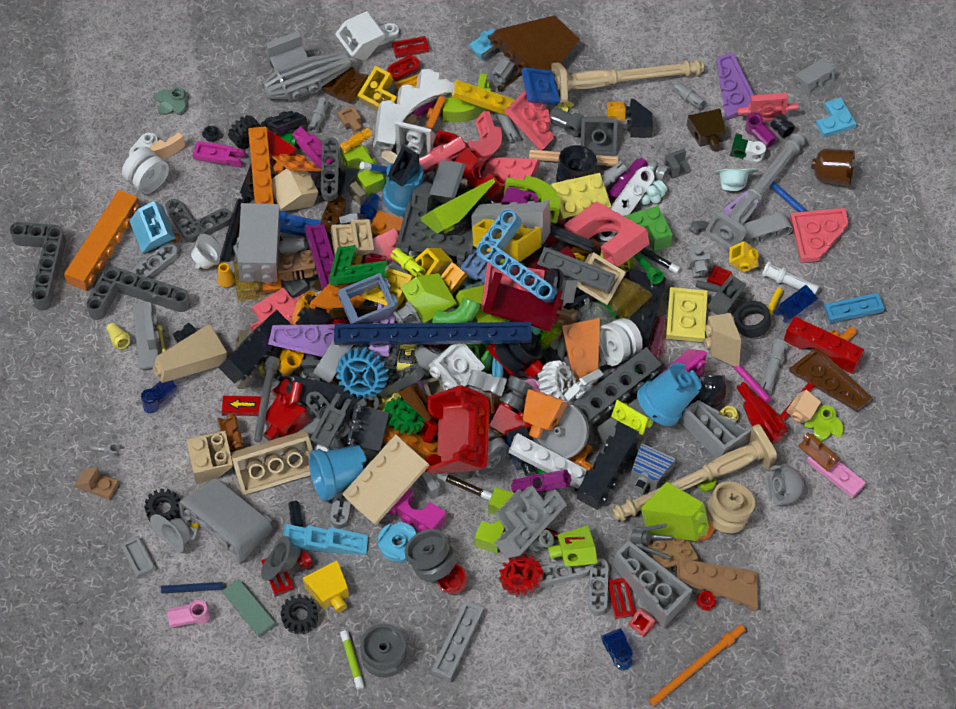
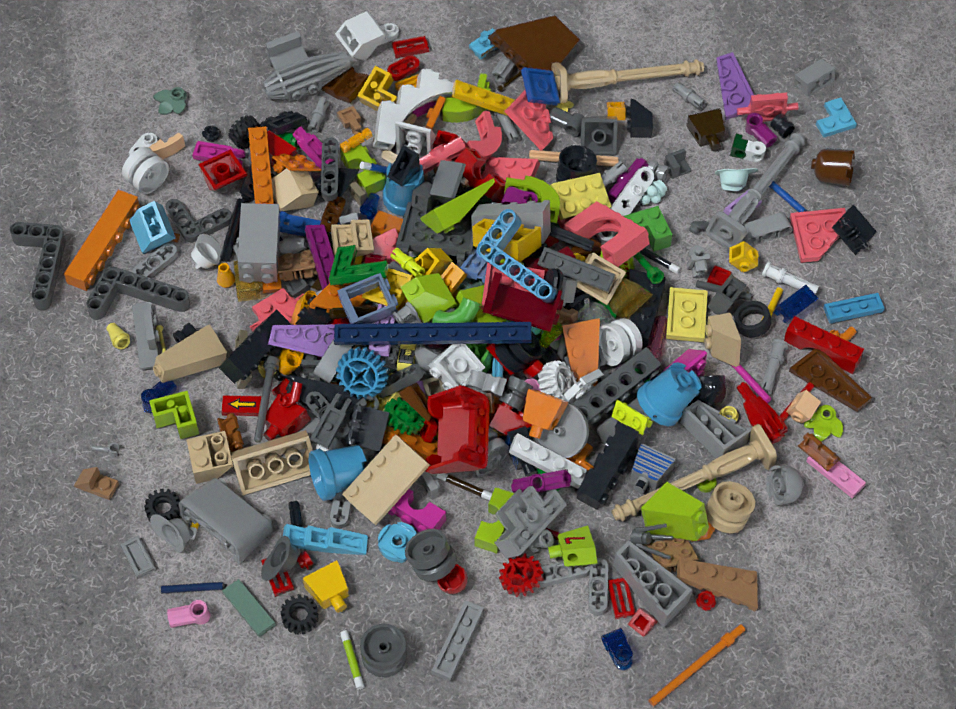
none -> lime brick [149,391,199,439]
none -> red slope [198,149,247,191]
none -> black hinge [831,204,877,255]

